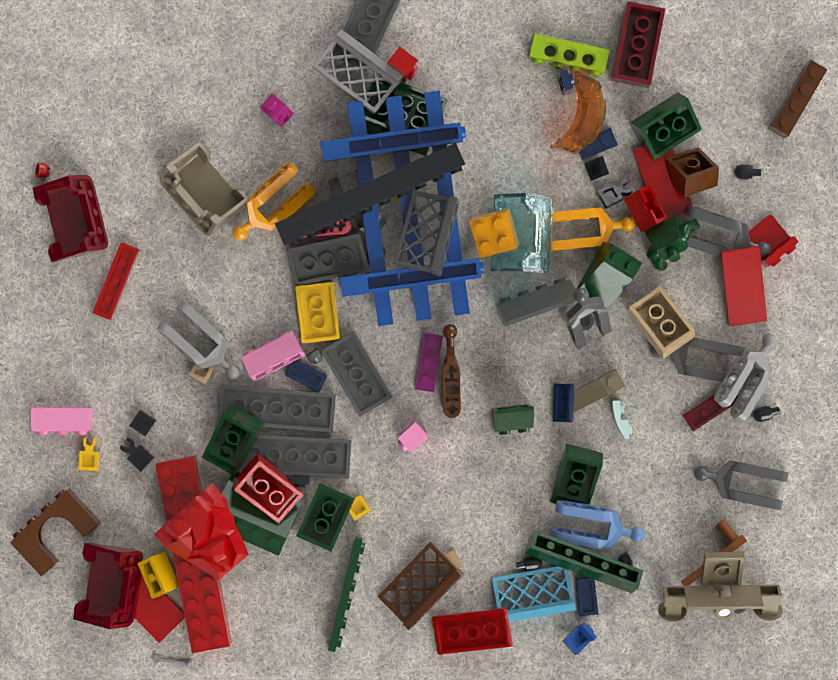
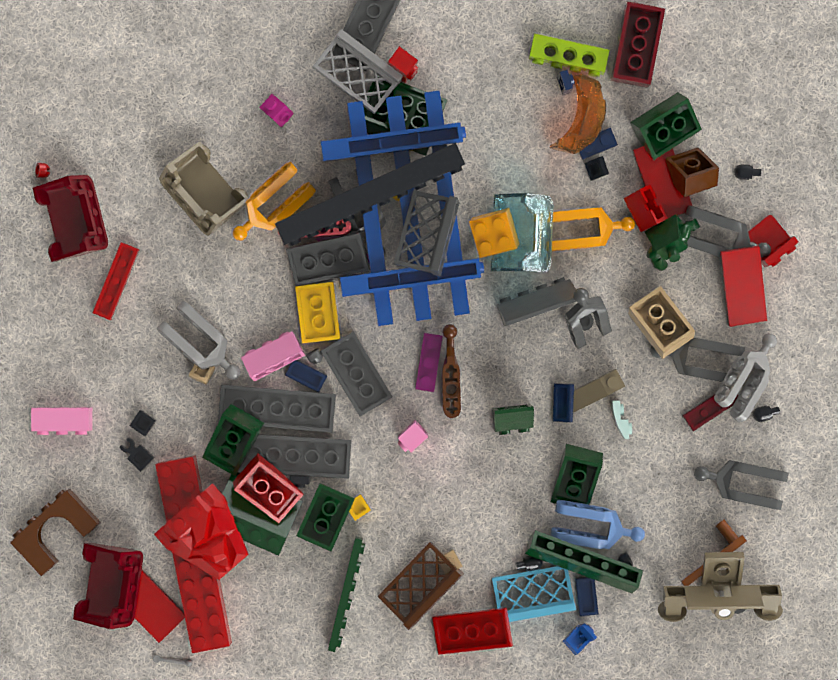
yellow plate [78,437,100,471] -> none
yellow brick [138,552,179,599] -> none
dark green slope [576,241,642,309] -> none
plate [596,179,633,209] -> none
reddish brown brick [768,60,828,138] -> none

